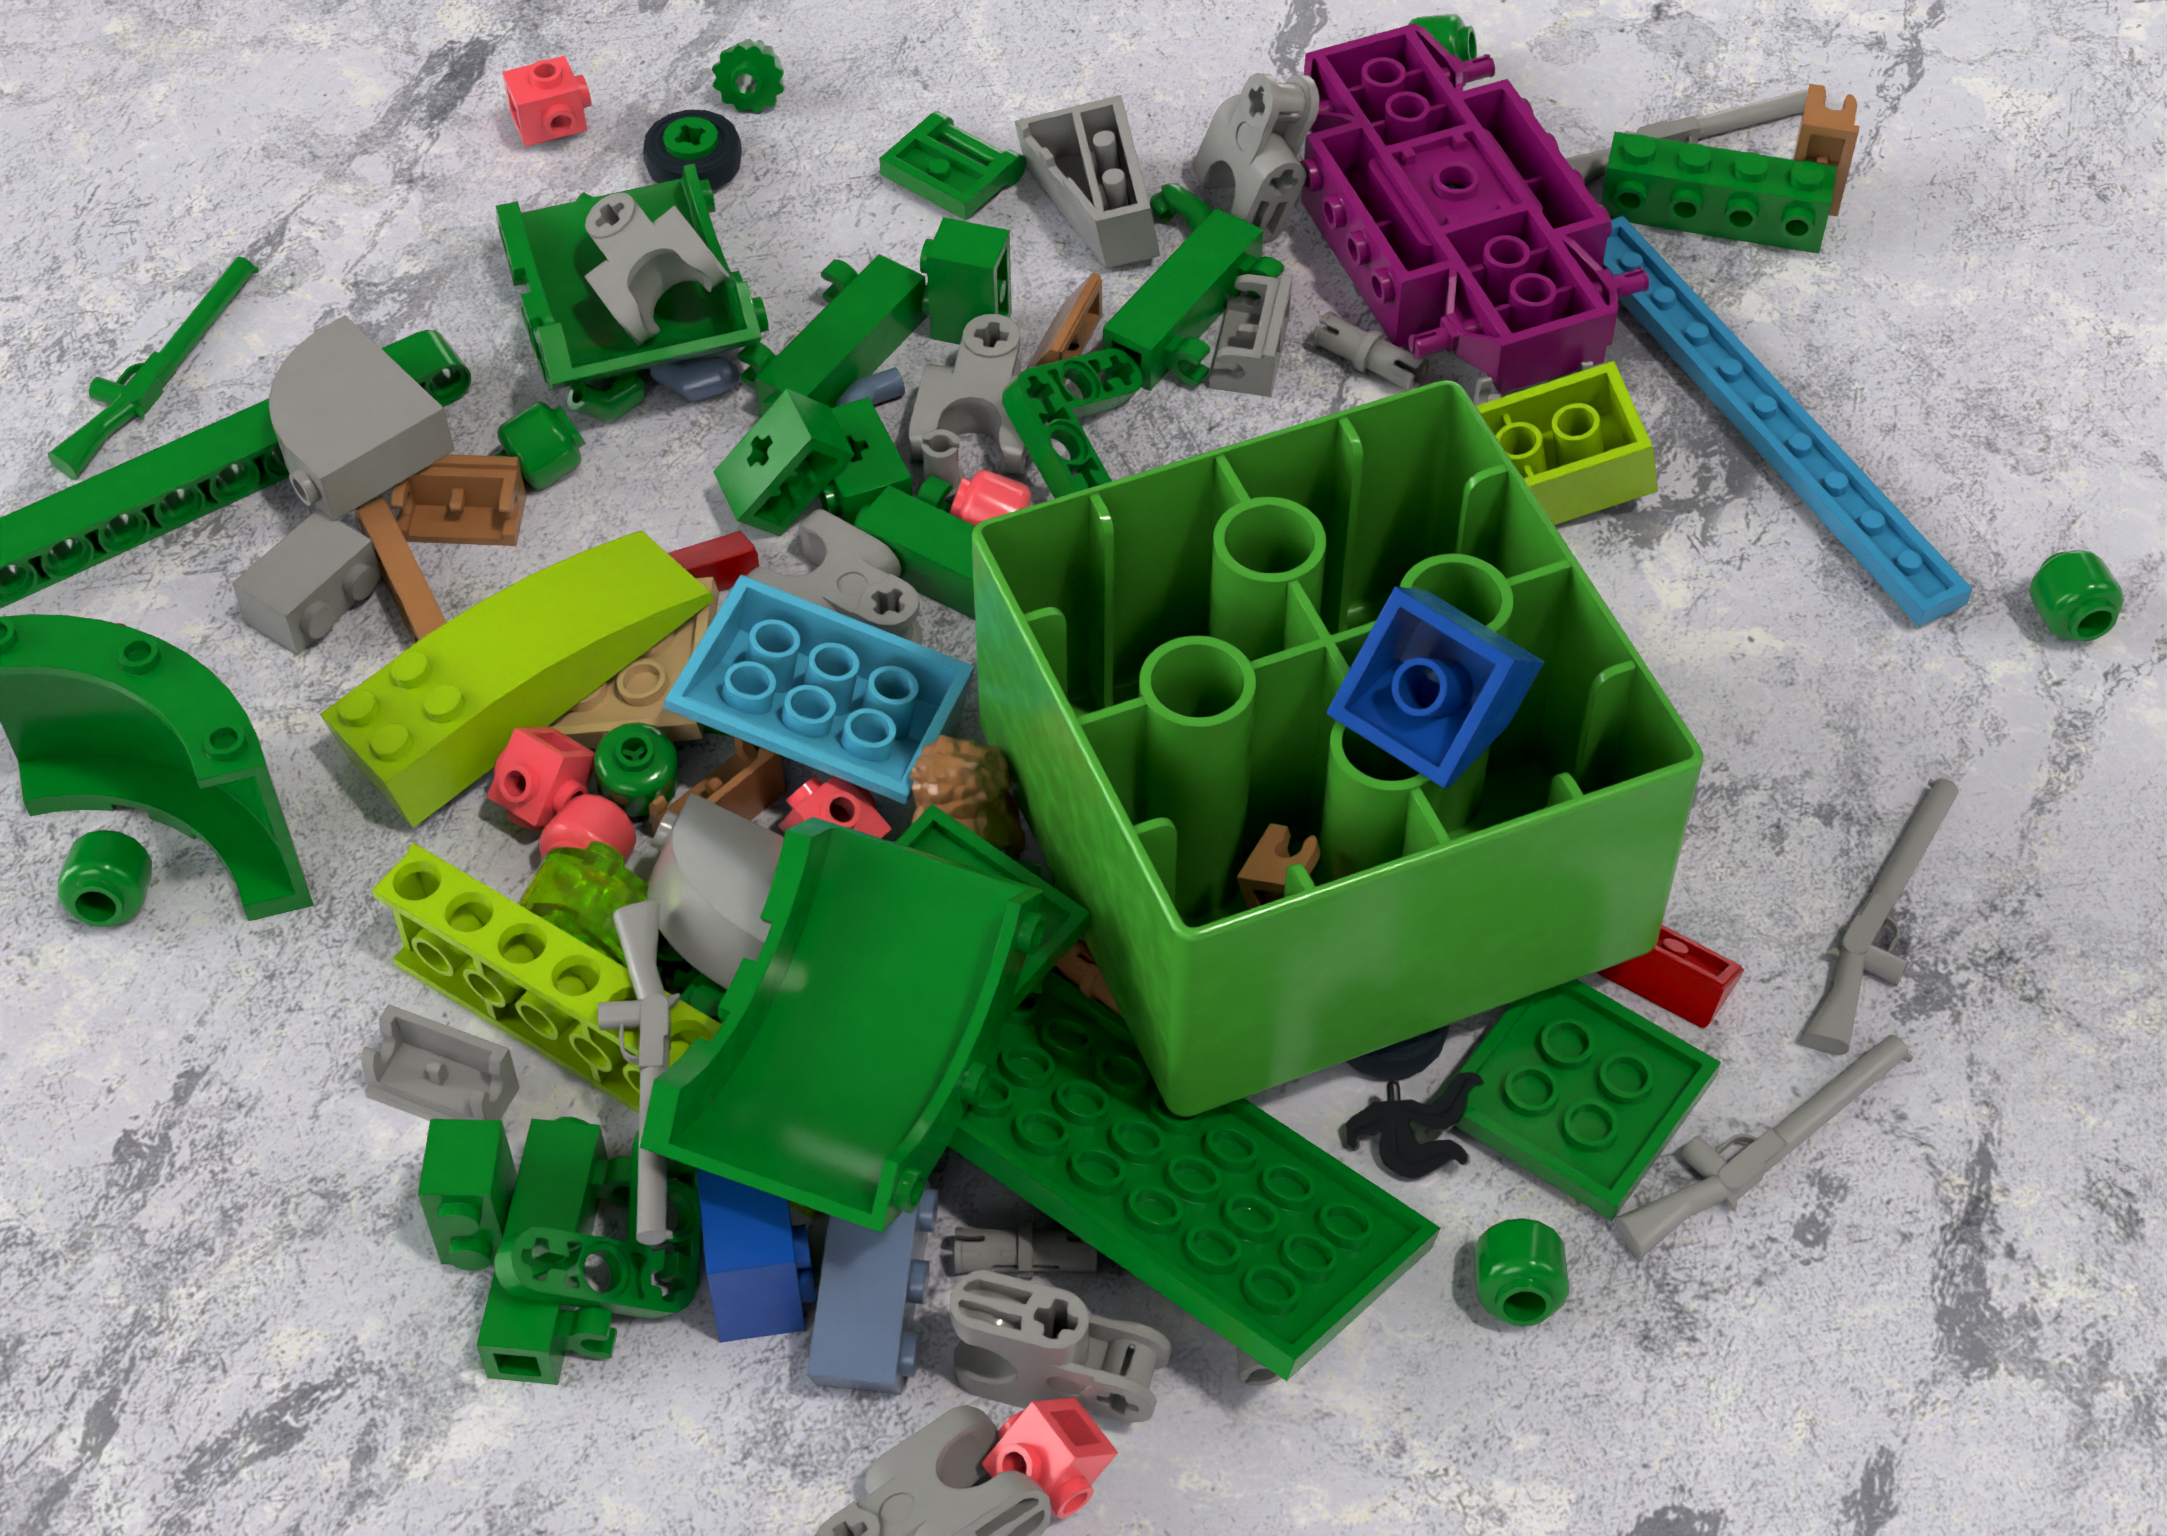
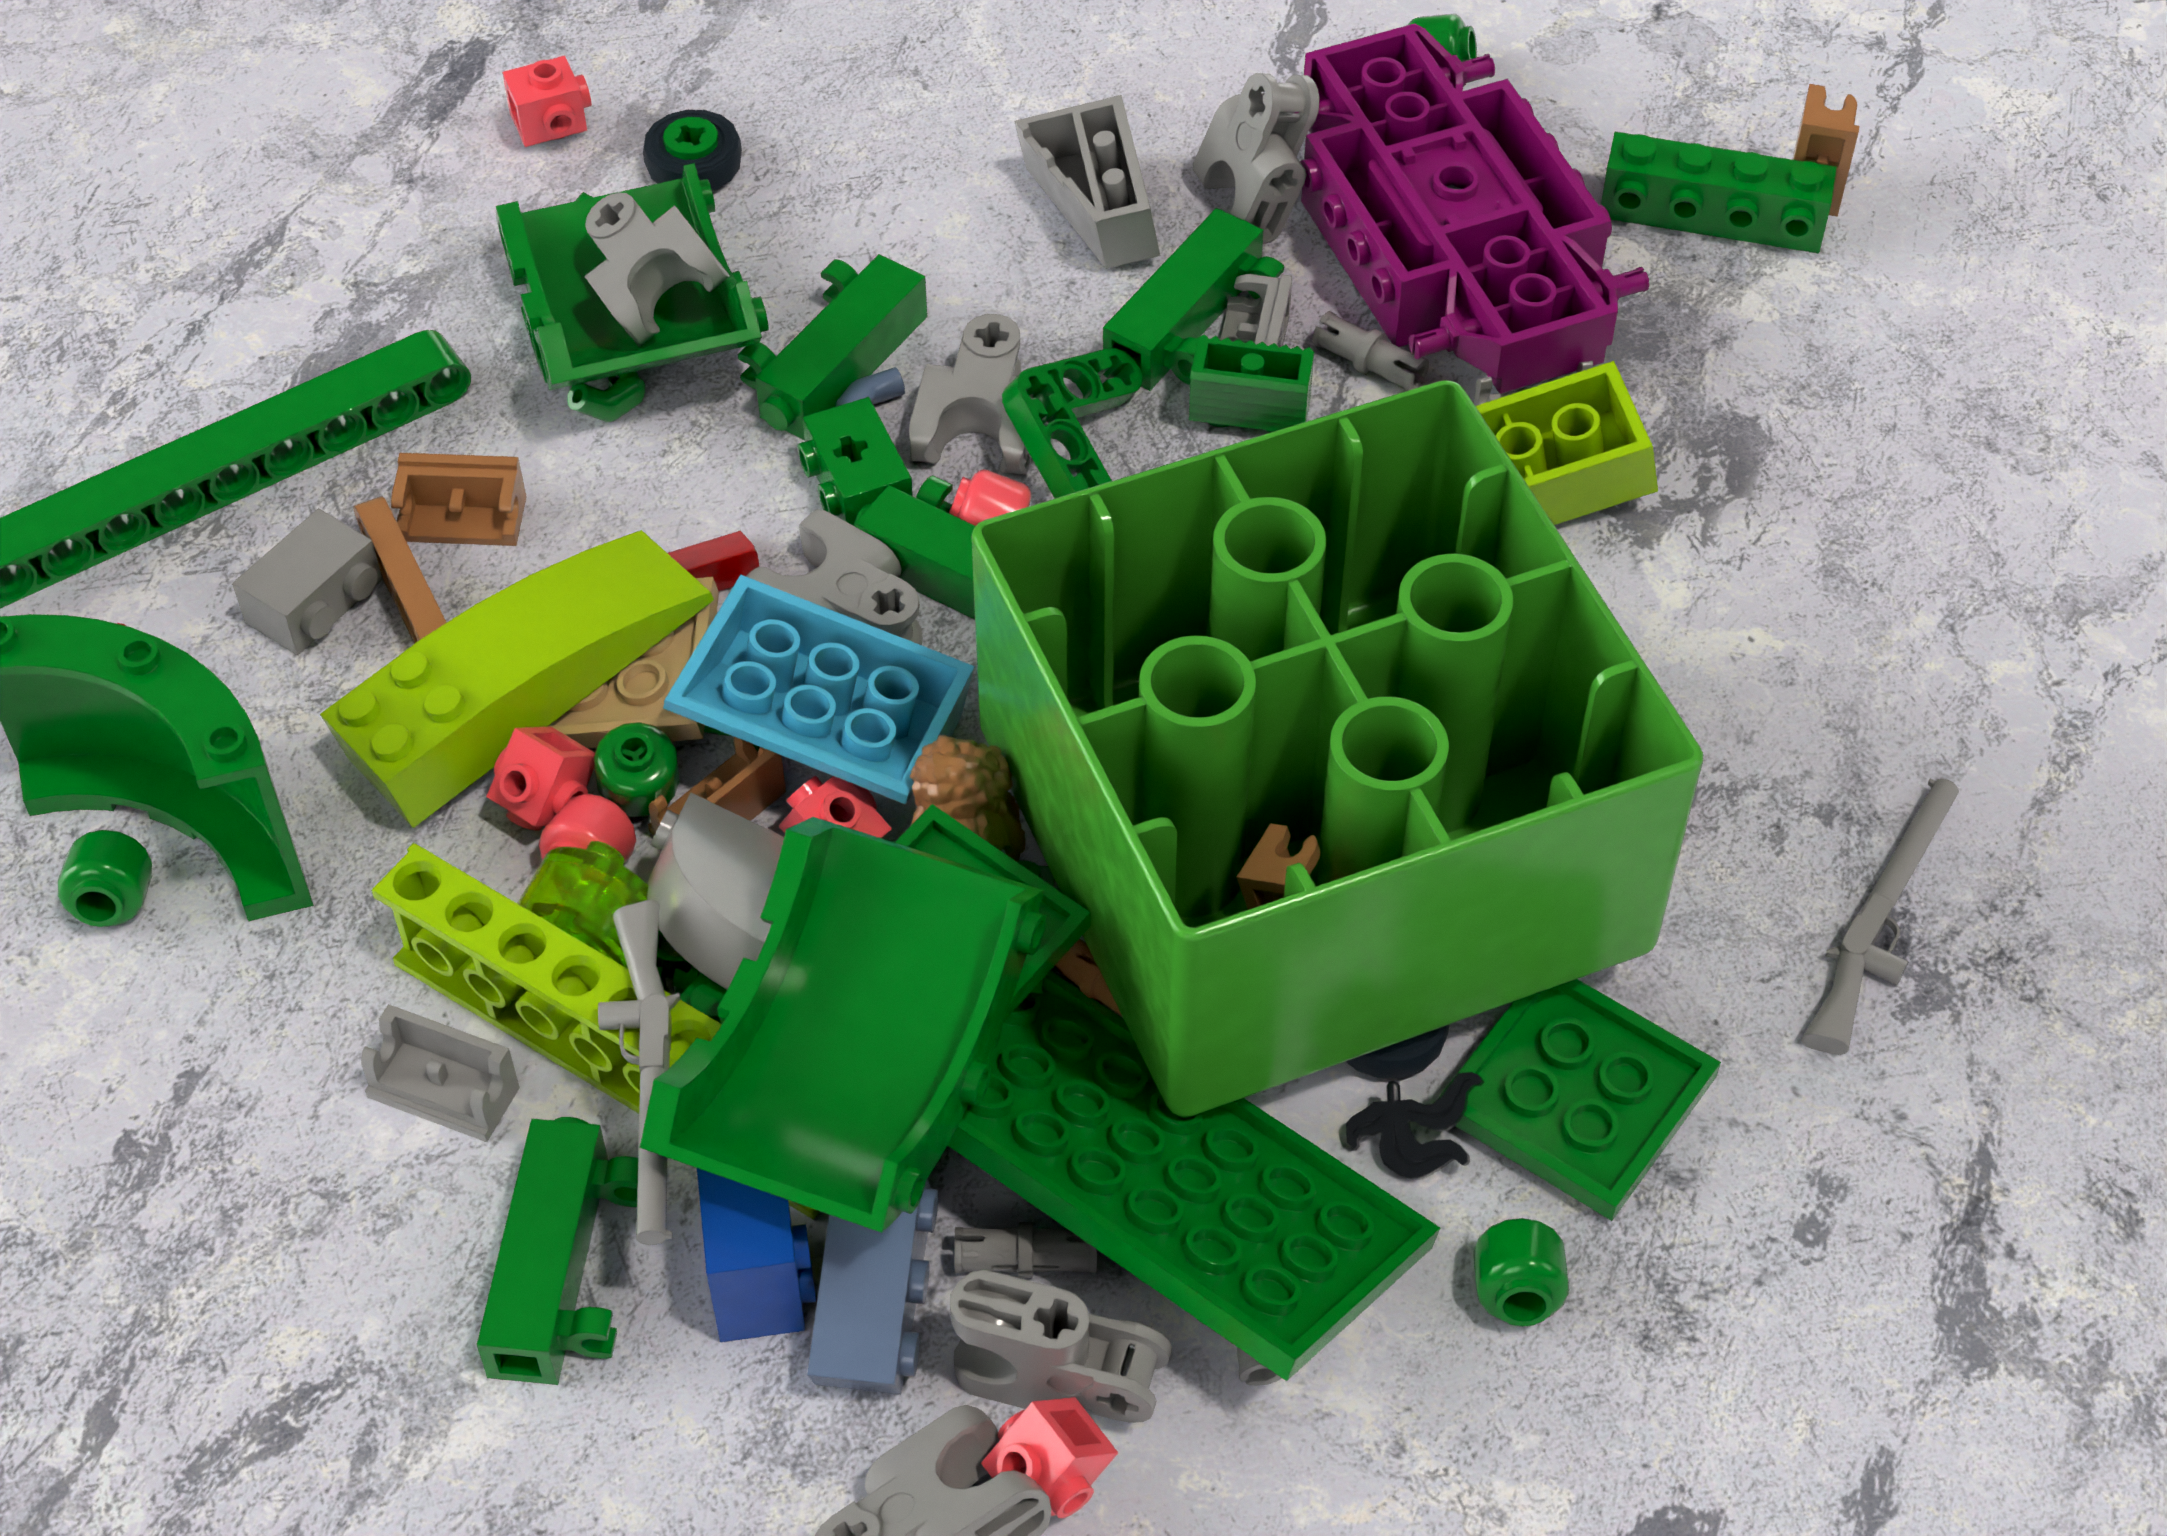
green piece [48,257,259,480] -> none
light grey brick [269,315,455,521] -> none
green brick [418,1119,518,1271] -> none
green head [494,402,586,490] -> none
green beam [494,1129,701,1319] -> none
sand blue arm [650,356,740,402] -> none
green piece [712,39,785,114] -> none
green brick [713,389,855,537] -> none
green plate [879,111,1027,220] -> none
light grey pin [919,429,966,504] -> none
green brick [920,217,1012,345] -> none
medium nougat slope [1025,273,1102,384] -> none
green arm [1150,183,1211,234] -> none
blue slope [1326,587,1544,788] -> none
light grey piece [1565,89,1808,185] -> none
red slope [1596,925,1744,1028] -> none
dark azure plate [1602,216,1972,627] -> none
light grey piece [1615,1035,1913,1260] -> none
green head [2029,550,2124,642] -> none
none -> green brick [1188,334,1314,433]

